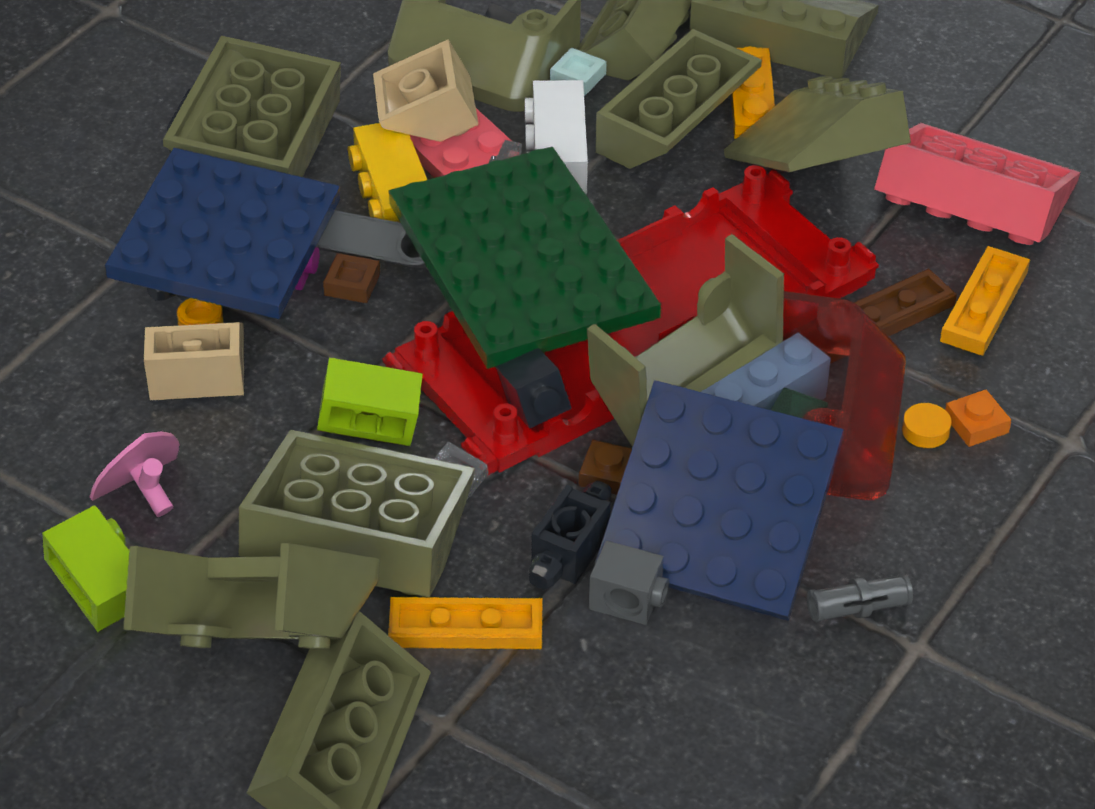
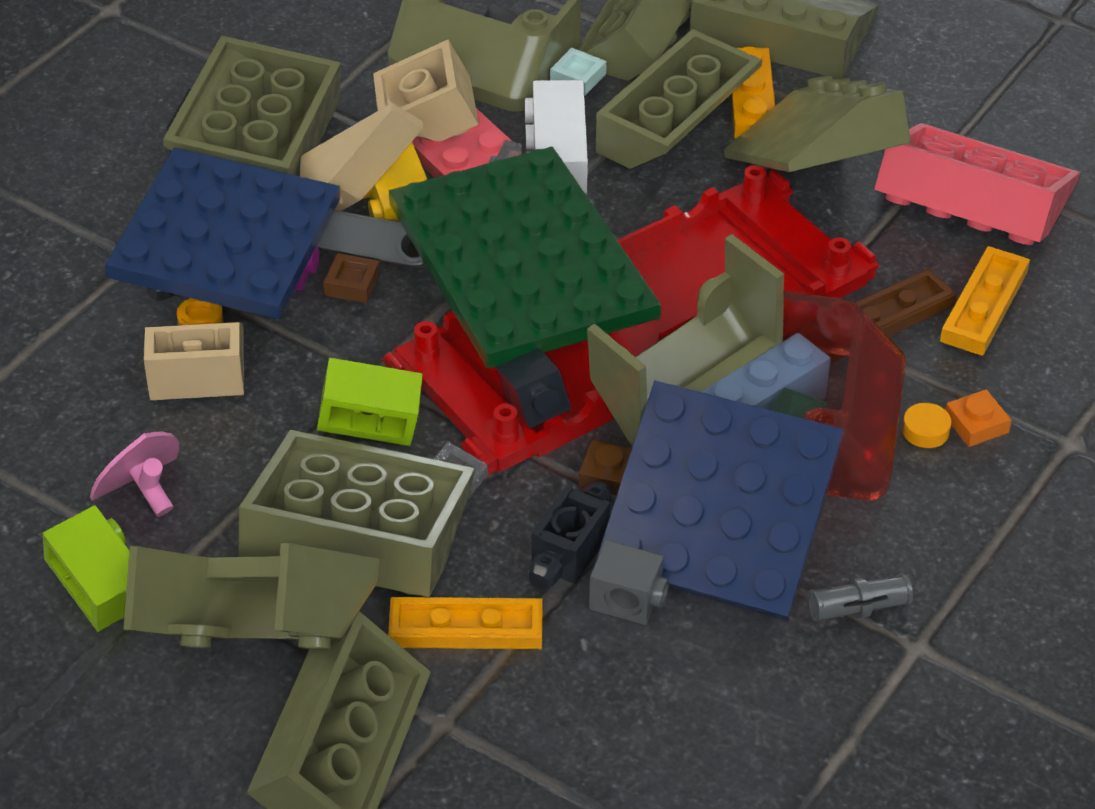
none -> tan slope [300,103,423,211]

